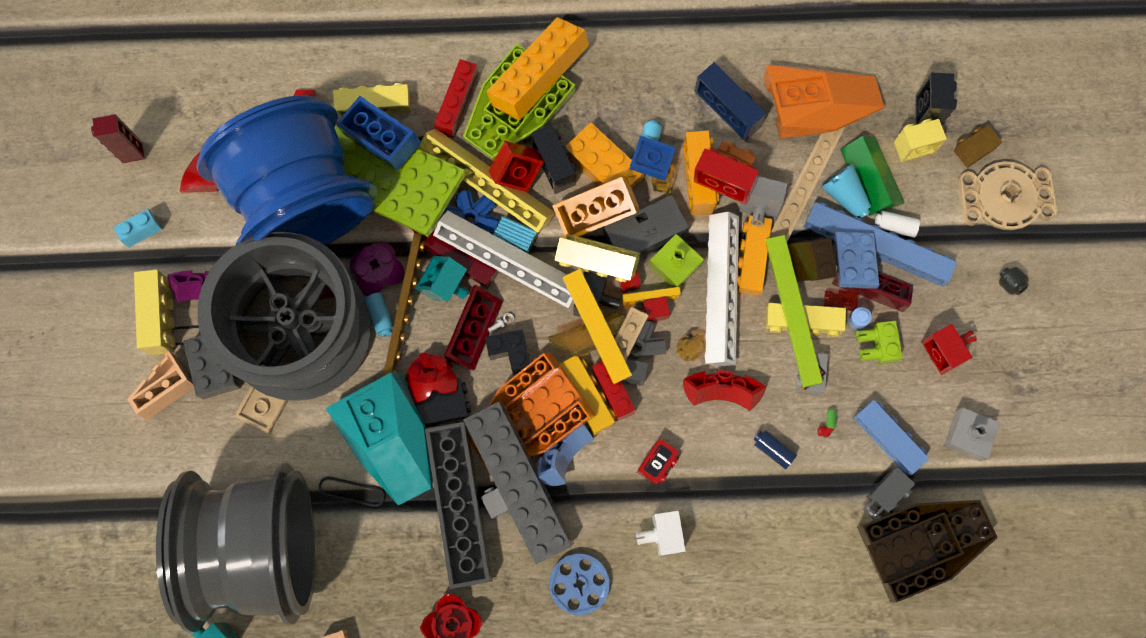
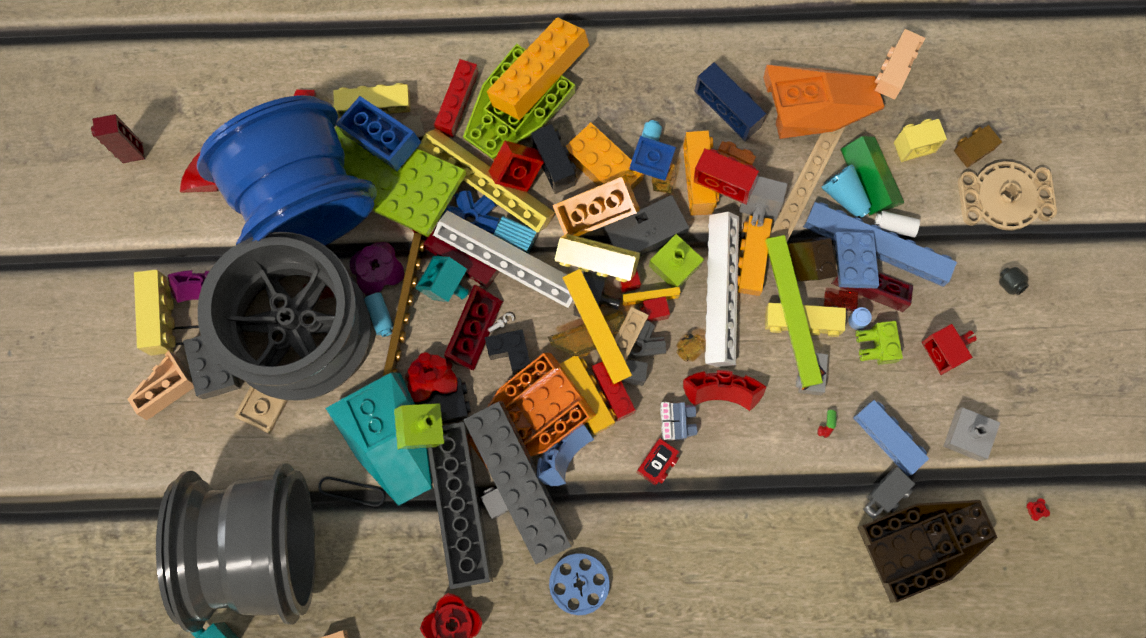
medium azure brick [114,209,162,248] -> none
white brick [636,511,686,556] -> none
dark blue brick [753,430,797,470] -> none
black brick [915,72,957,125] -> none
none -> lime brick [394,404,444,449]
none -> hips [660,402,697,442]
none -> light nougat wedge [875,29,925,100]
none -> red plate [1026,498,1050,521]

